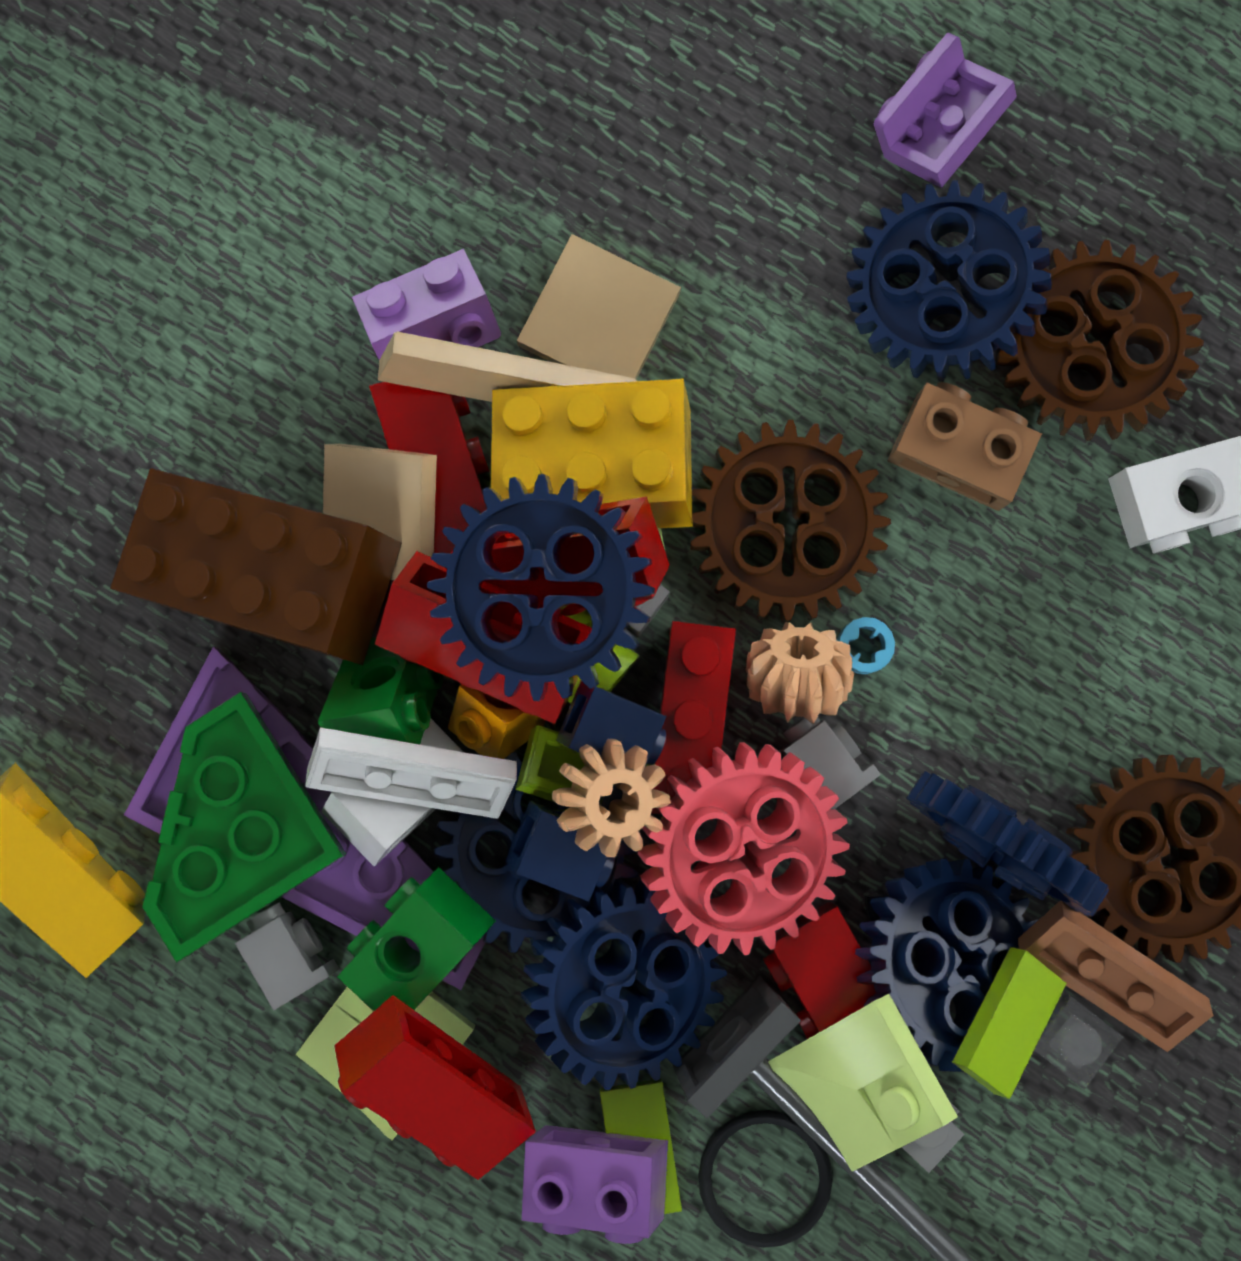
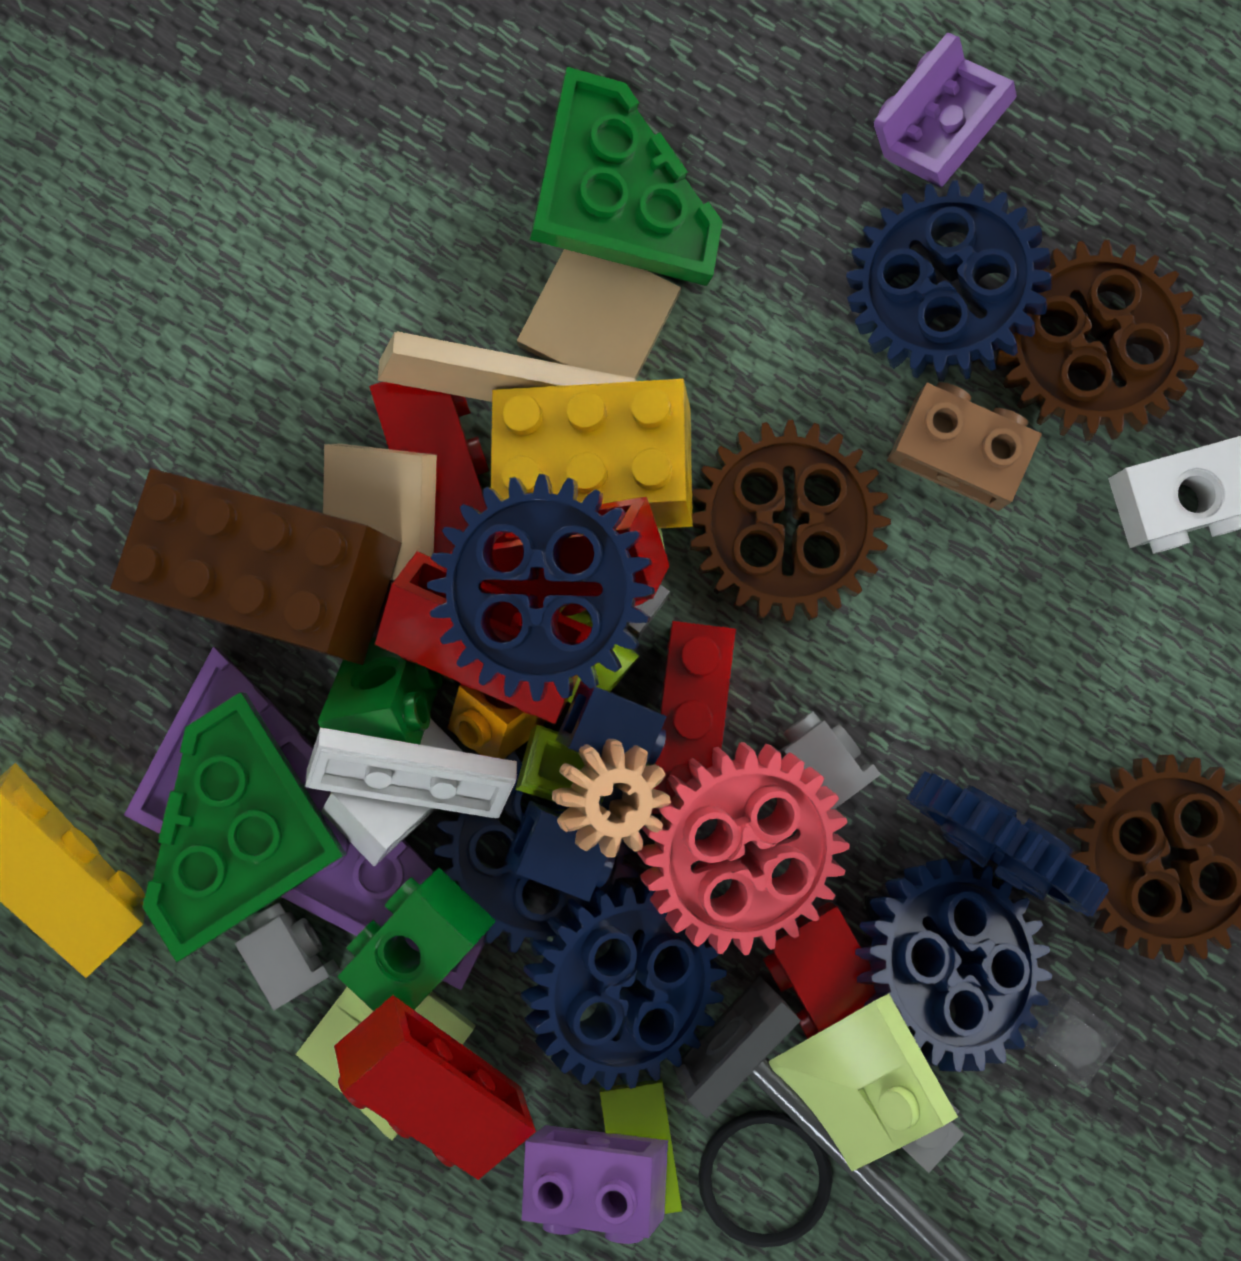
medium lavender bracket [352,248,501,360] -> none
light nougat gear [746,621,854,724] -> none
medium azure bush [836,617,895,674] -> none
lime tile [952,947,1067,1099] -> none
nougat plate [1018,901,1213,1052] -> none
none -> green plate [529,67,723,286]

